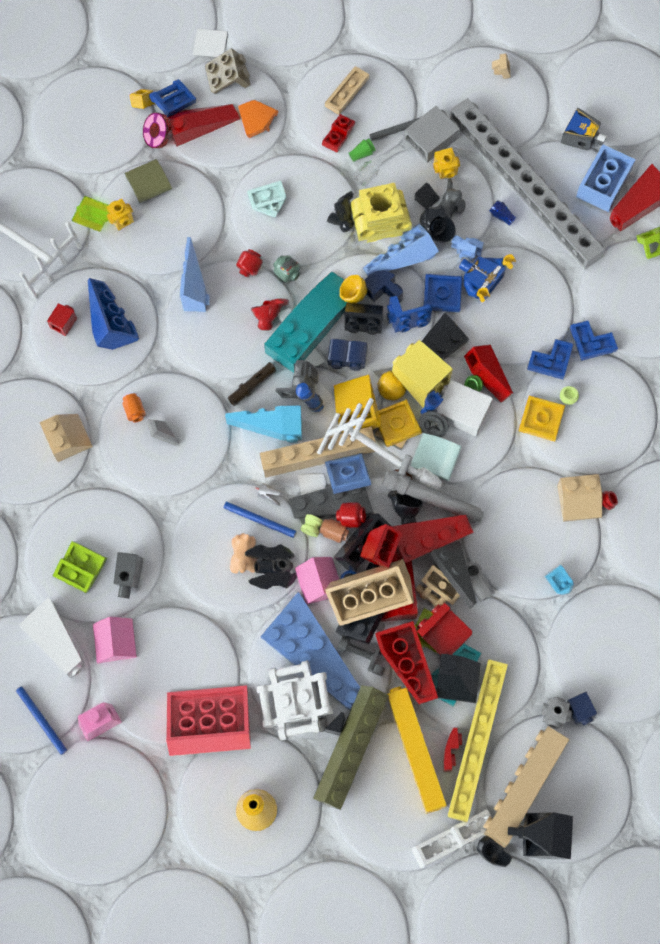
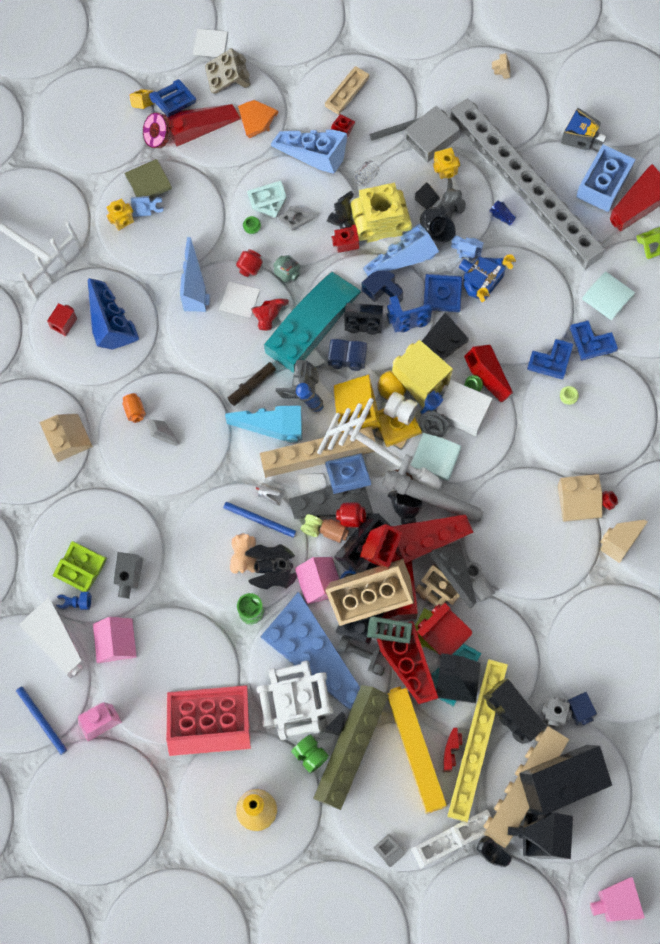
clear neon green piece [72,196,109,232] -> none
yellow piece [340,275,367,303] -> none
bright green cone [348,138,376,162] -> none
yellow tile [518,395,565,442] -> none
medium azure plate [544,565,574,595] -> none
none -> blue piece [56,592,92,610]
none -> light blue plate [131,196,164,217]
none -> white sticker [219,282,260,318]
none -> bright green wheel [237,593,264,625]
none -> bright green plate [243,216,261,234]
none -> light blue wedge [271,130,347,173]
none -> light grey piece [279,206,315,231]
none -> bright green wheel [291,734,329,774]
none -> red brick [331,225,359,253]
none -> sand green slope [367,617,412,644]
none -> light grey slope [373,834,405,867]
none -> white wheel [384,392,419,425]
none -> black brick [483,679,547,744]
none -> black brick [519,745,613,815]
none -> light aqua slope [582,271,635,320]
none -> bright pink torso [590,877,645,922]
none -> tan slope [600,519,648,563]

